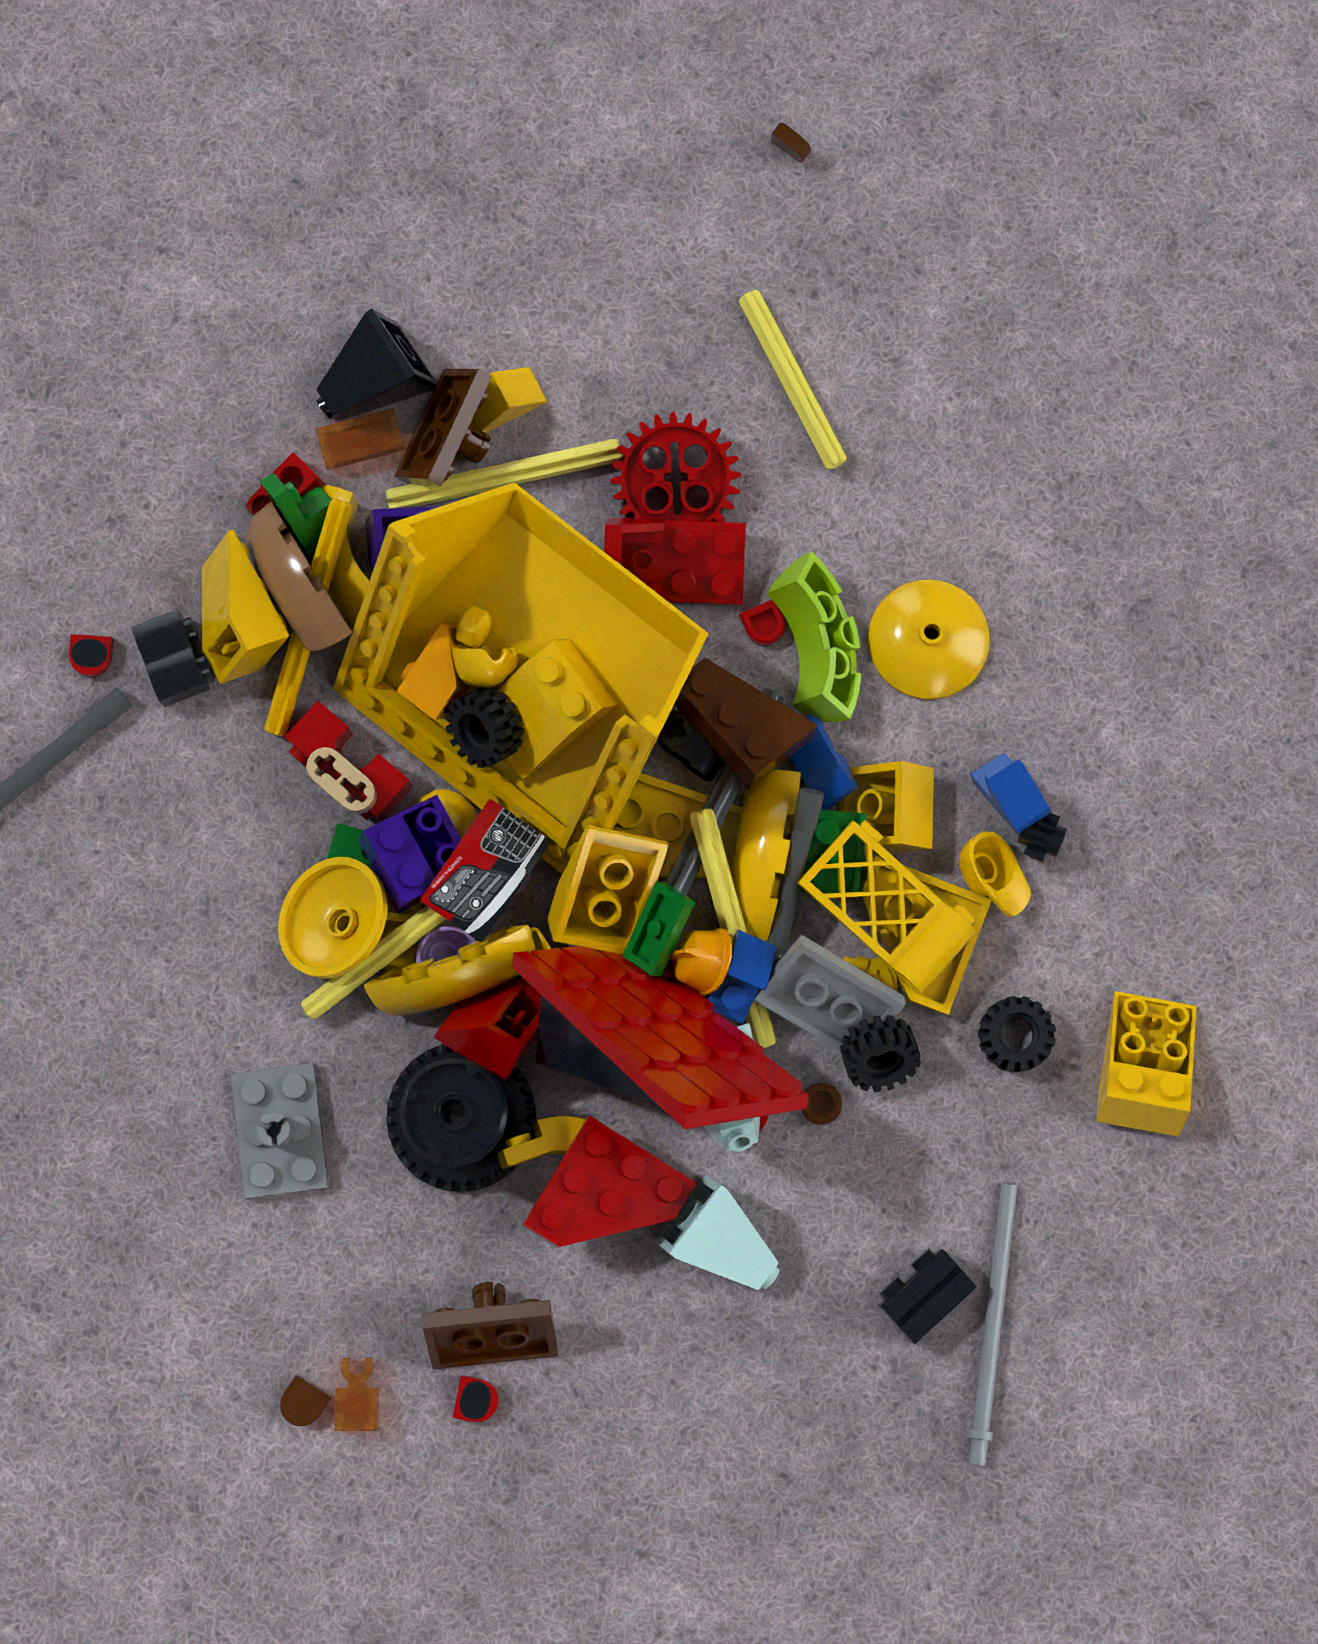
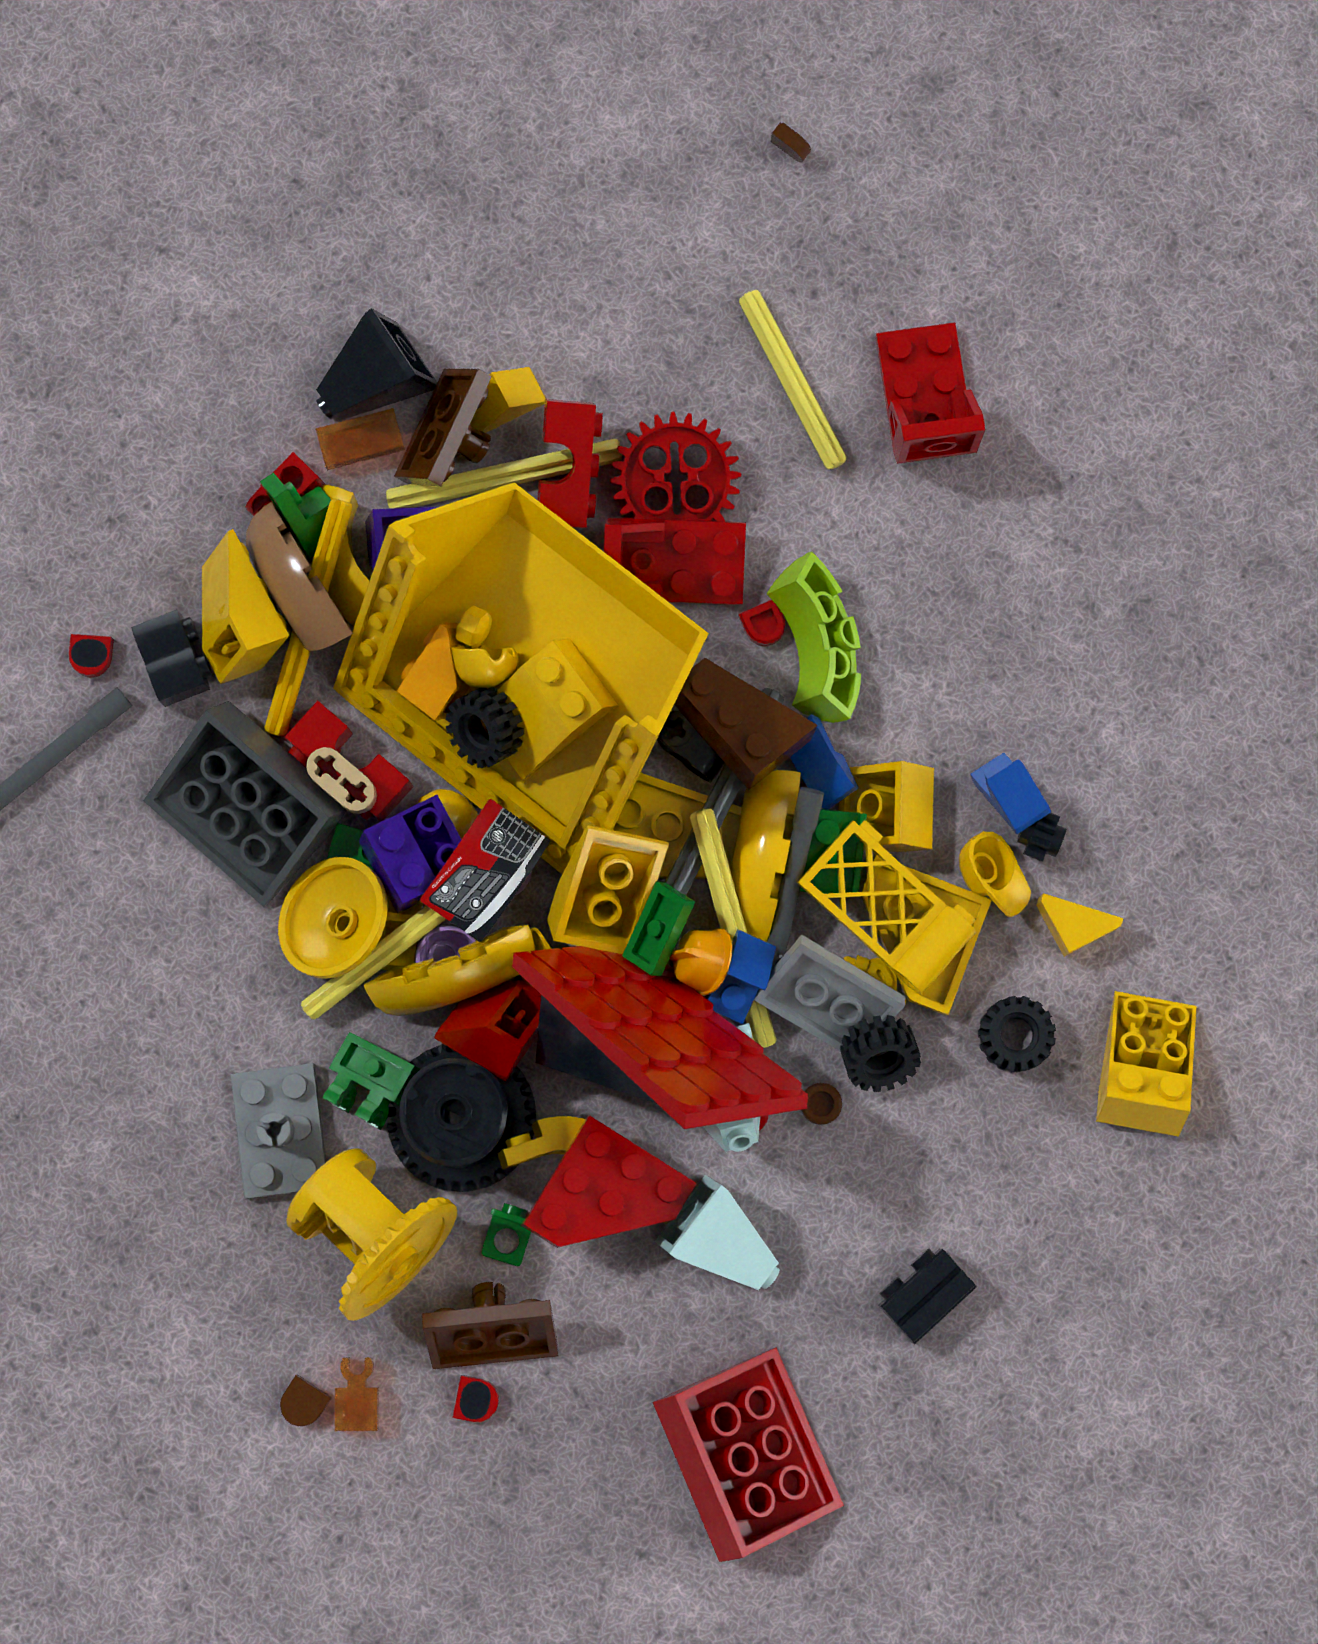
yellow dish [868,580,990,700] -> none
light grey bar [968,1184,1018,1466] -> none
none -> dark grey slope [143,701,347,907]
none -> yellow piece [286,1148,457,1321]
none -> green plate [322,1032,420,1130]
none -> green bracket [481,1203,531,1266]
none -> red arch [537,399,603,528]
none -> red slope [652,1347,844,1562]
none -> red bracket [875,322,986,464]
none -> yellow slope [1036,893,1123,957]

